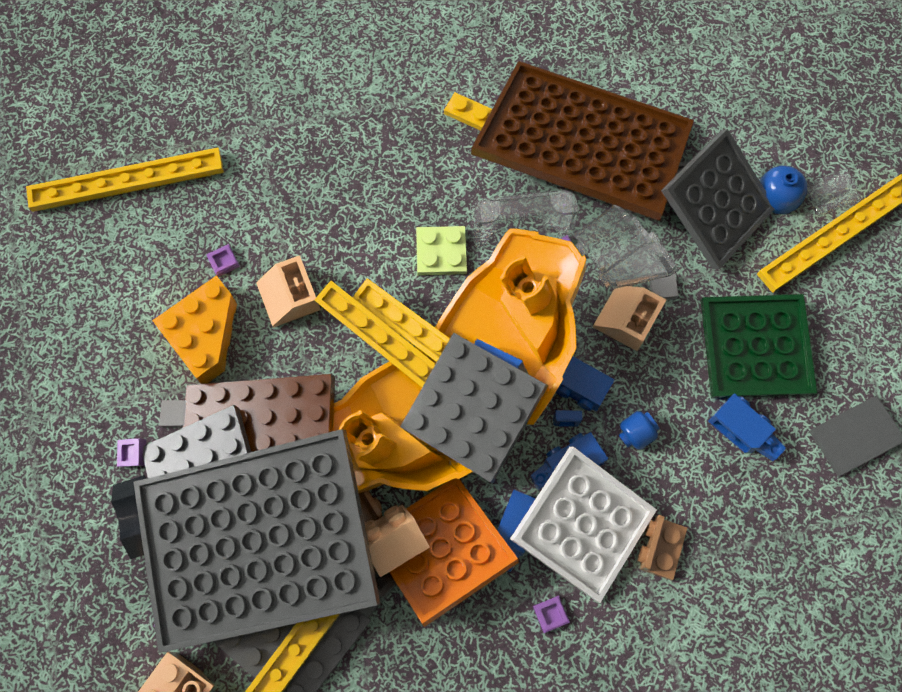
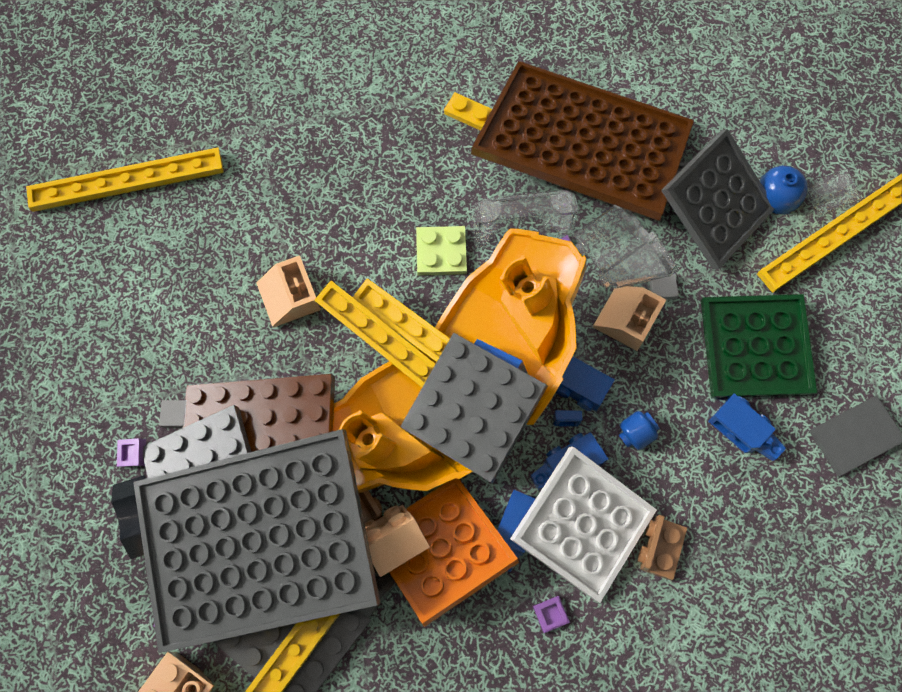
light orange brick [152,275,237,384] -> none
medium lavender tile [206,244,240,277] -> none

